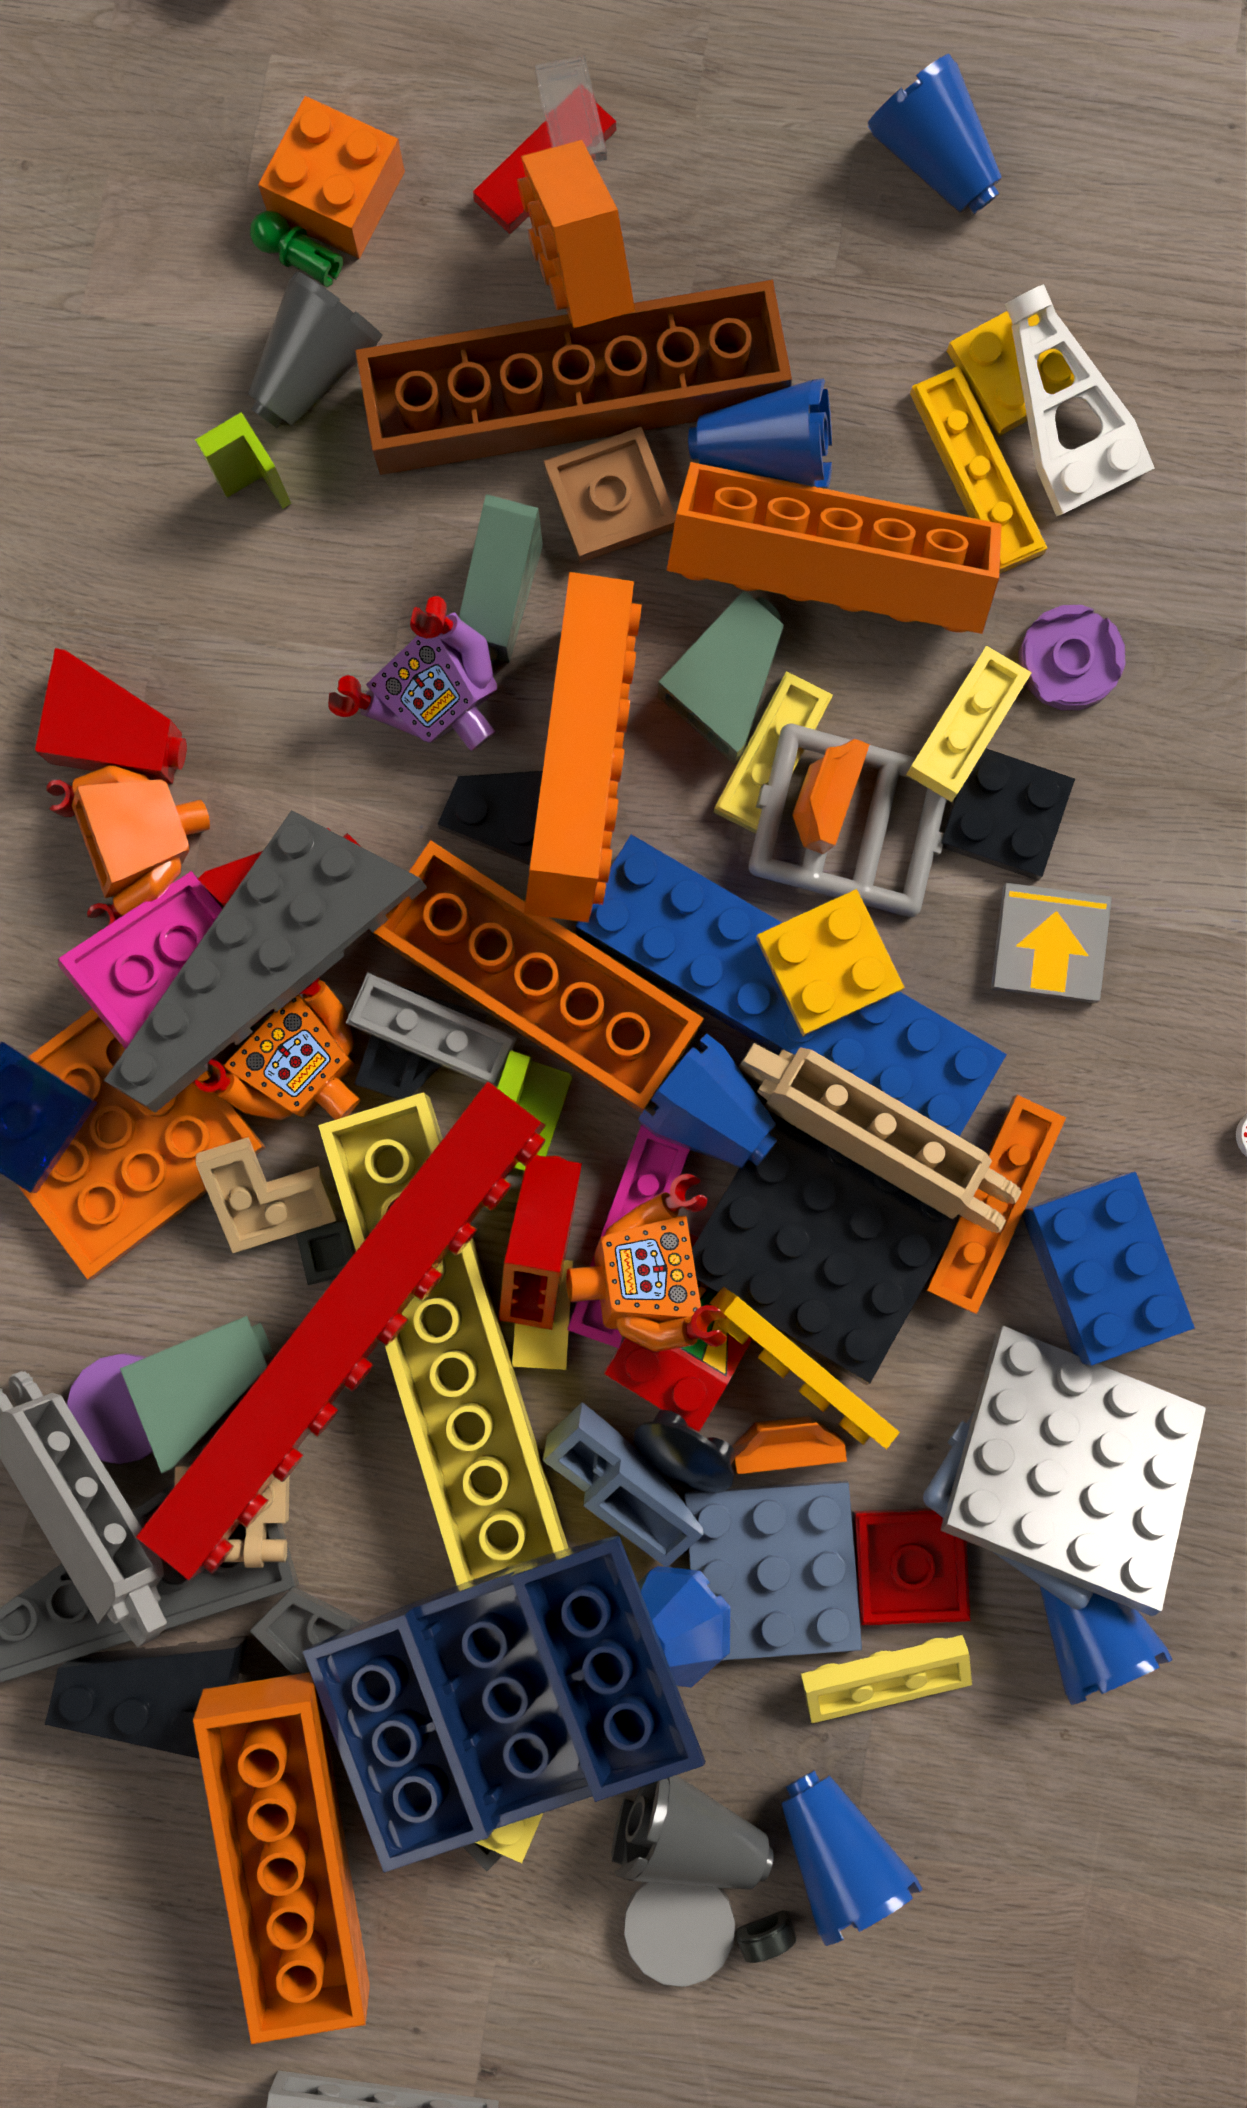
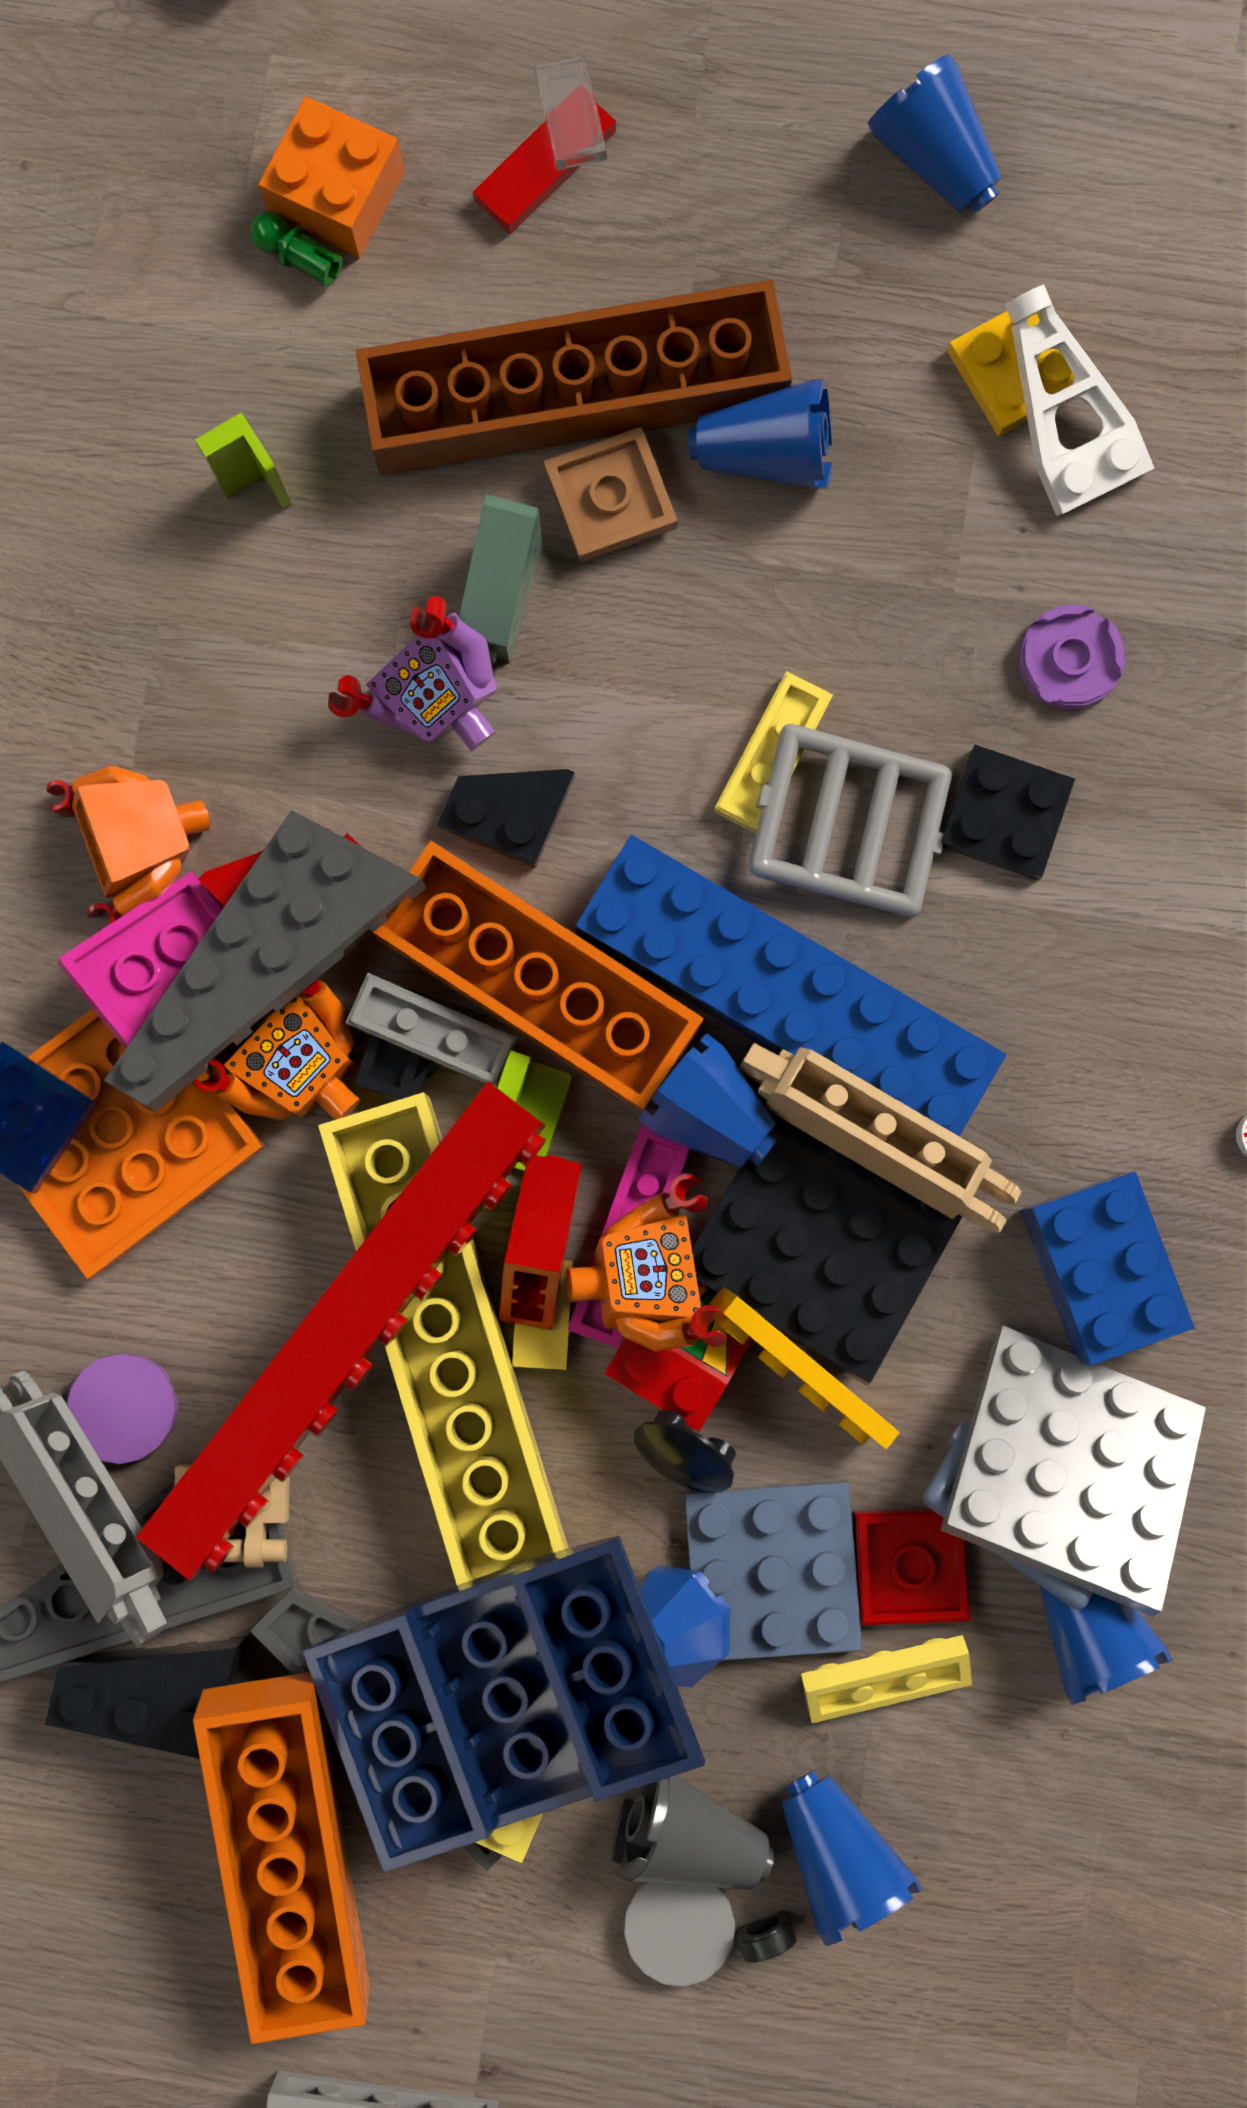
red slope [35,648,187,784] -> none
sand green slope [120,1316,273,1473] -> none
tan plate [196,1137,337,1253] -> none
dark grey cone [248,271,383,428] -> none
pearl dark grey tile [296,1220,356,1285] -> none
orange brick [517,140,635,328] -> none
orange brick [524,572,642,923] -> none
sand blue slope [543,1402,703,1567] -> none
sand green slope [658,590,784,765] -> none
orange brick [667,462,1002,634] -> none
orange slope [732,1416,847,1474] -> none
yellow plate [756,889,905,1036] -> none
orange slope [792,739,870,854] -> none
light yellow plate [906,646,1031,802] -> none
yellow tile [910,366,1048,574] -> none
orange plate [924,1094,1066,1314] -> none
light grey tile [991,883,1112,1004] -> none

